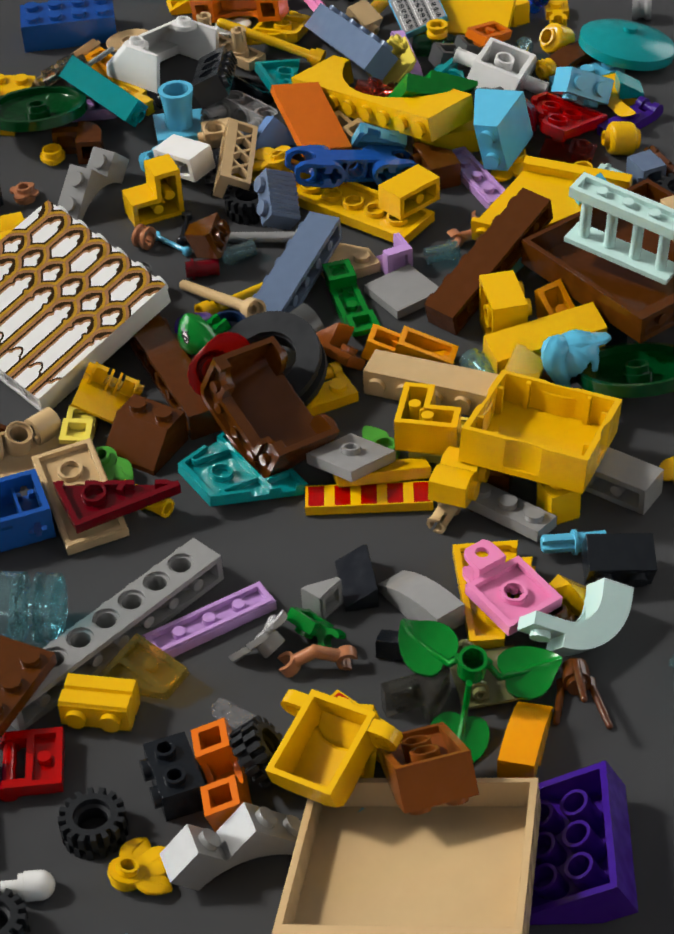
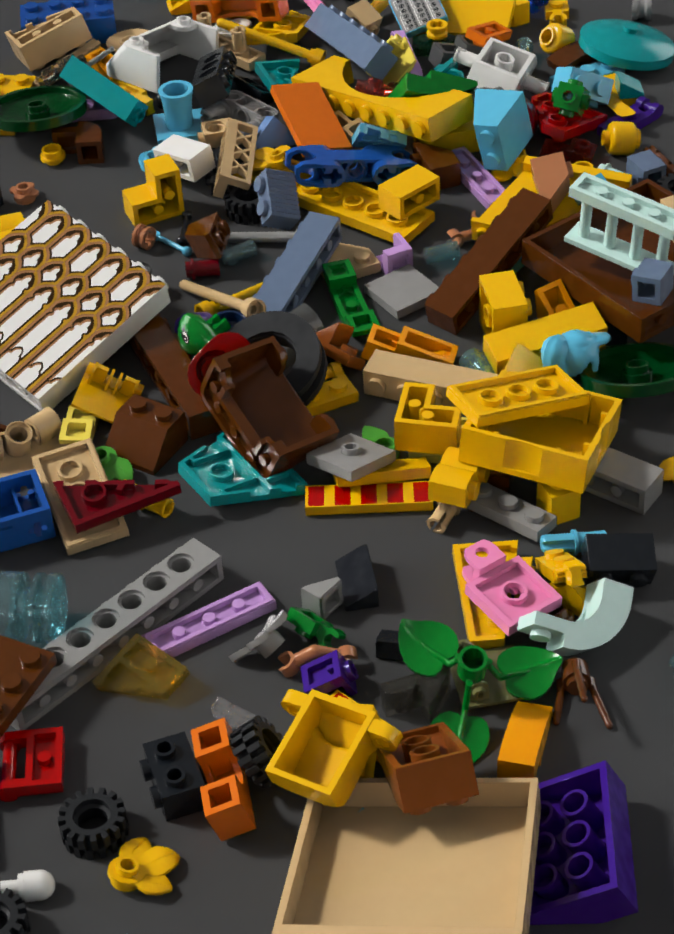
light grey arch [57,146,129,220] -> none
yellow brick [57,673,141,733] -> none
light grey arch [159,802,301,891] -> none
light grey slope [377,570,465,630] -> none
yellow plate [535,58,557,81] -> none
none -> tan wedge [4,6,92,72]
none -> dark purple bracket [300,650,359,696]
none -> yellow tile [446,364,590,428]
none -> nougat slope [530,151,574,213]
none -> yellow hinge [535,549,587,587]
none -> green brick [551,79,591,118]
none -> sand blue brick [631,258,673,306]

